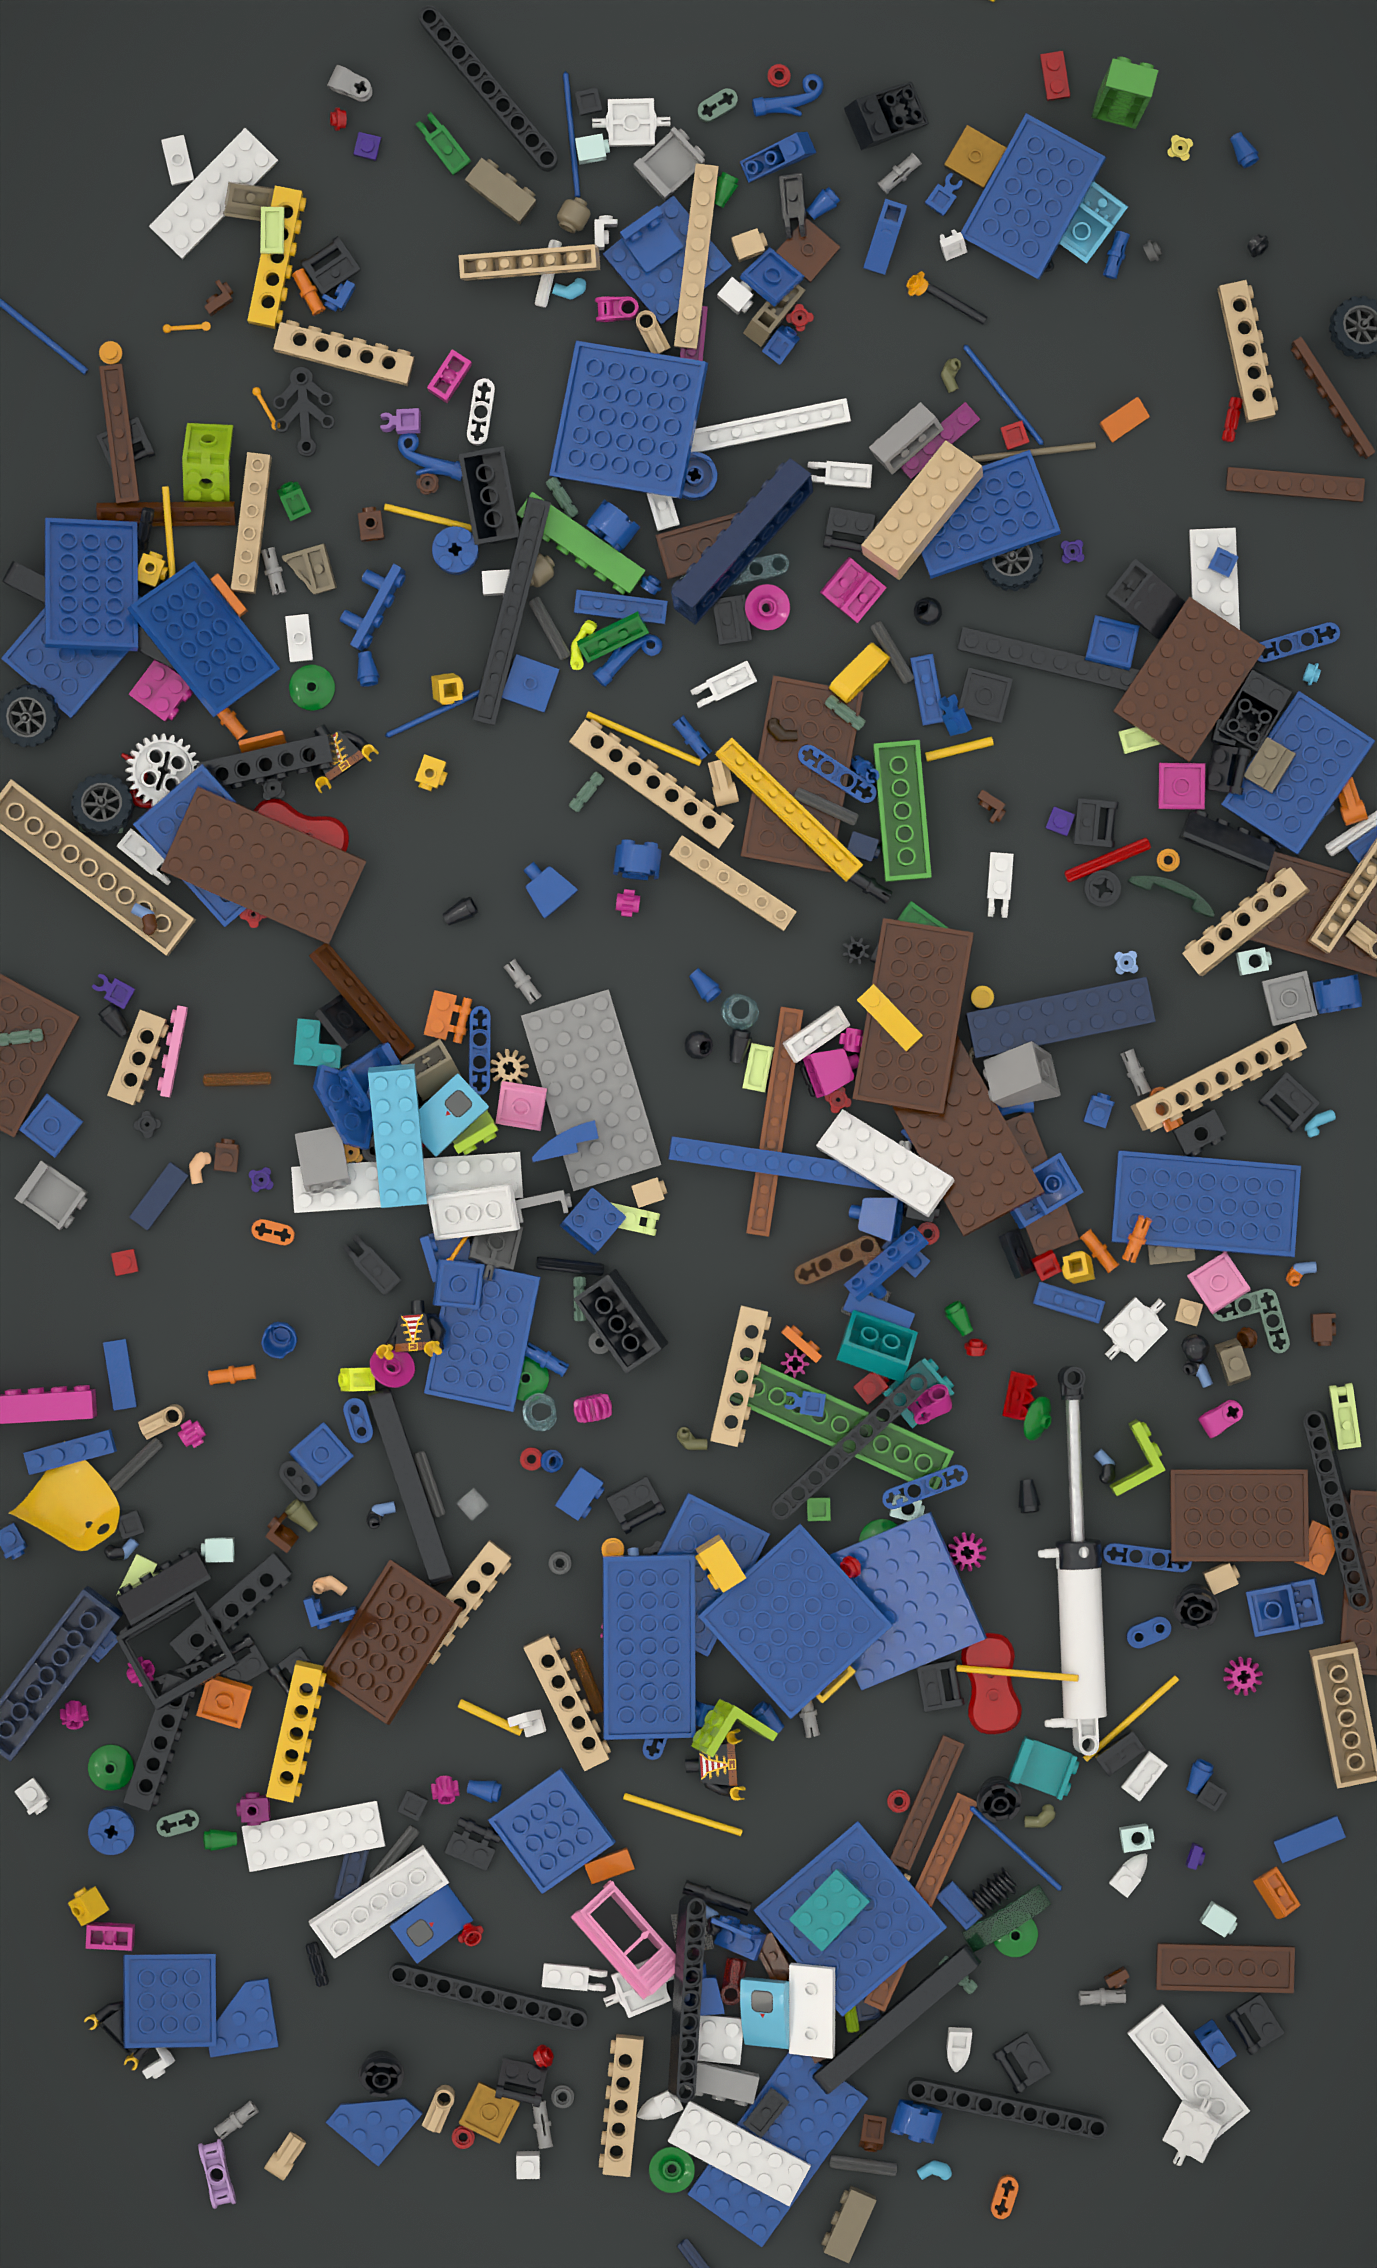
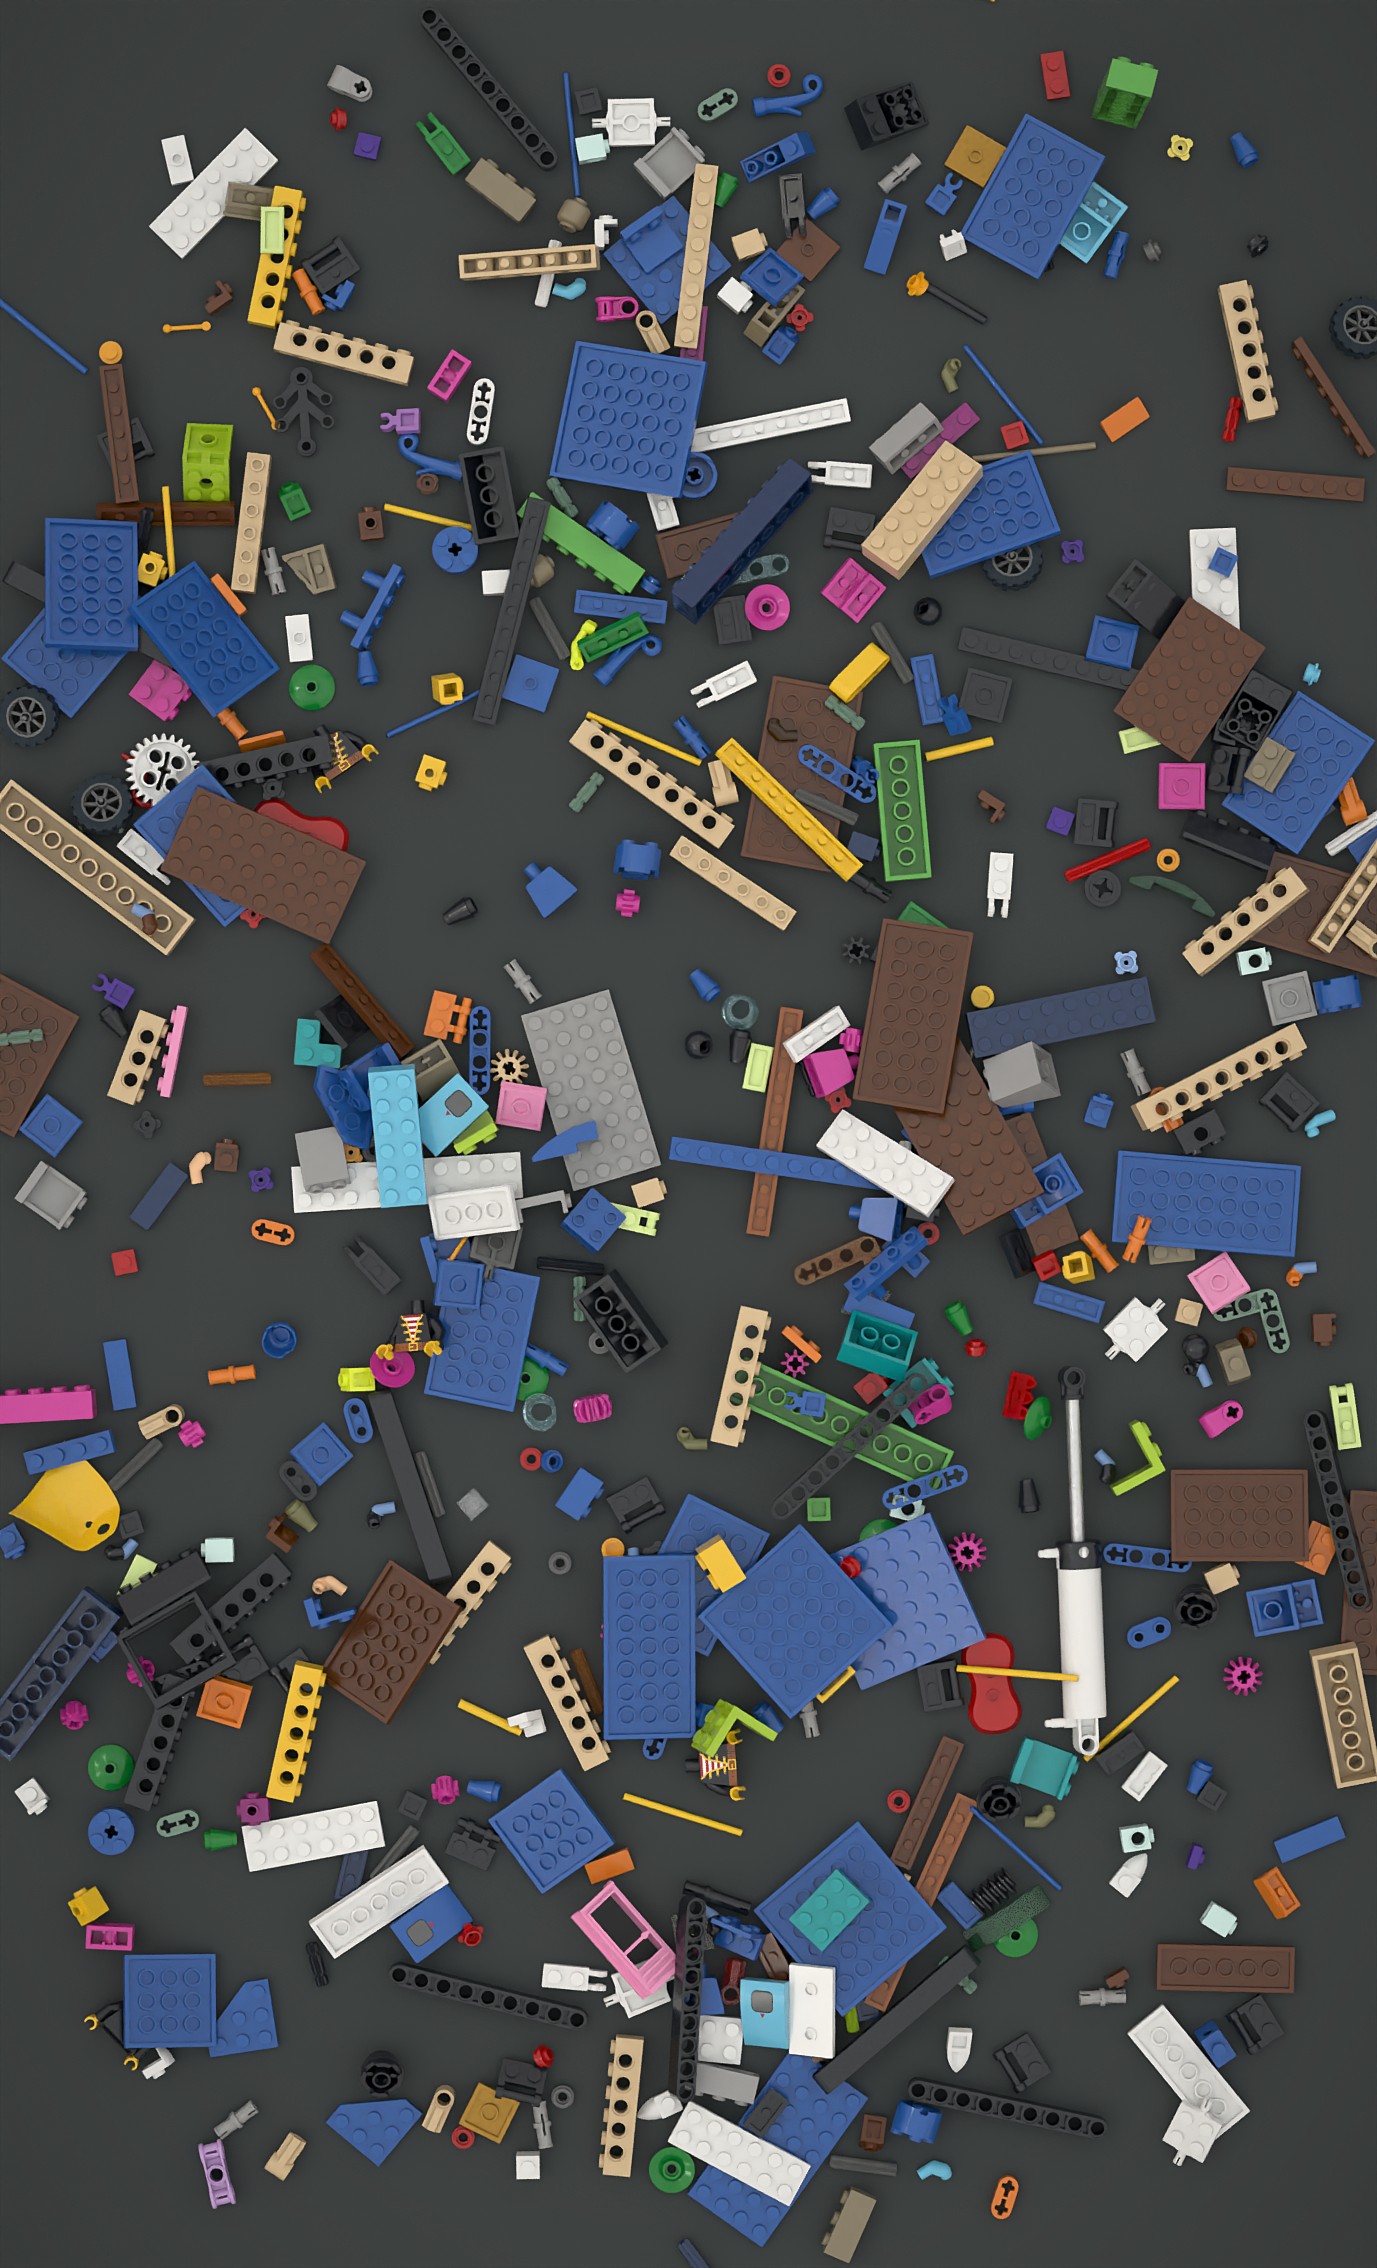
yellow slope [857,984,923,1052] -> none
blue beam [1257,622,1340,663] -> none

